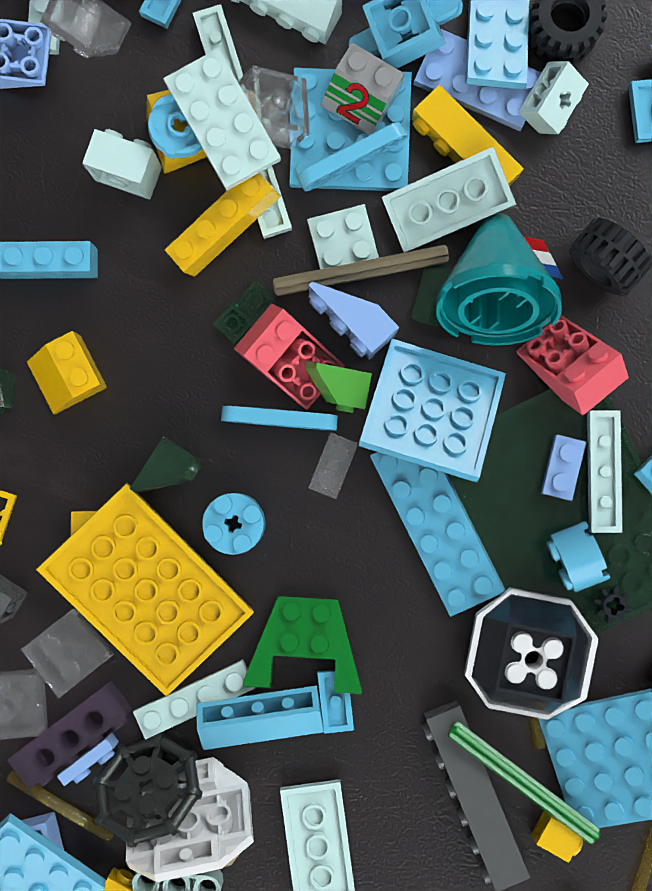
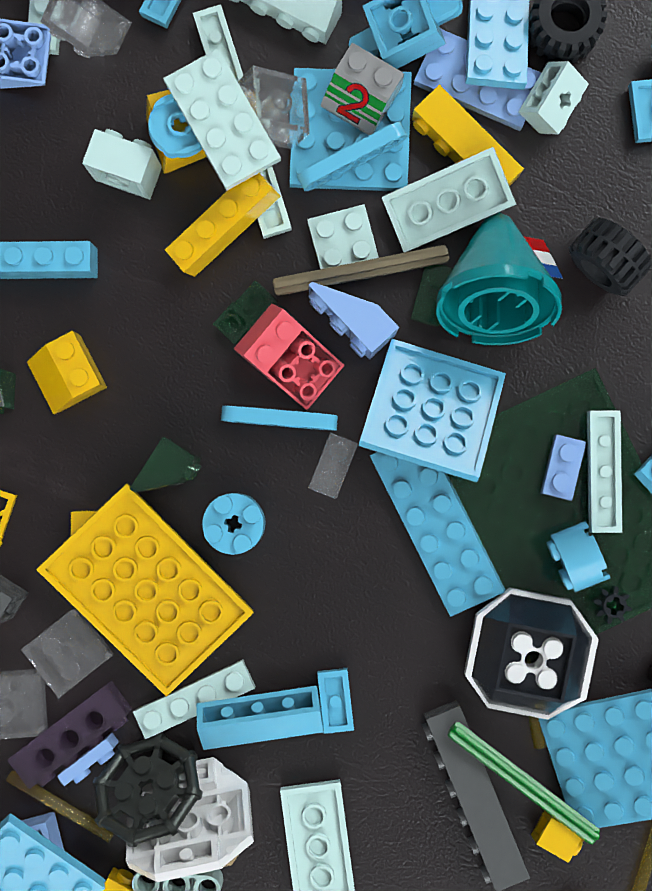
green wing [243,596,362,694] -> none
bright green slope [305,361,372,413] -> none
coral slope [516,315,629,415] -> none

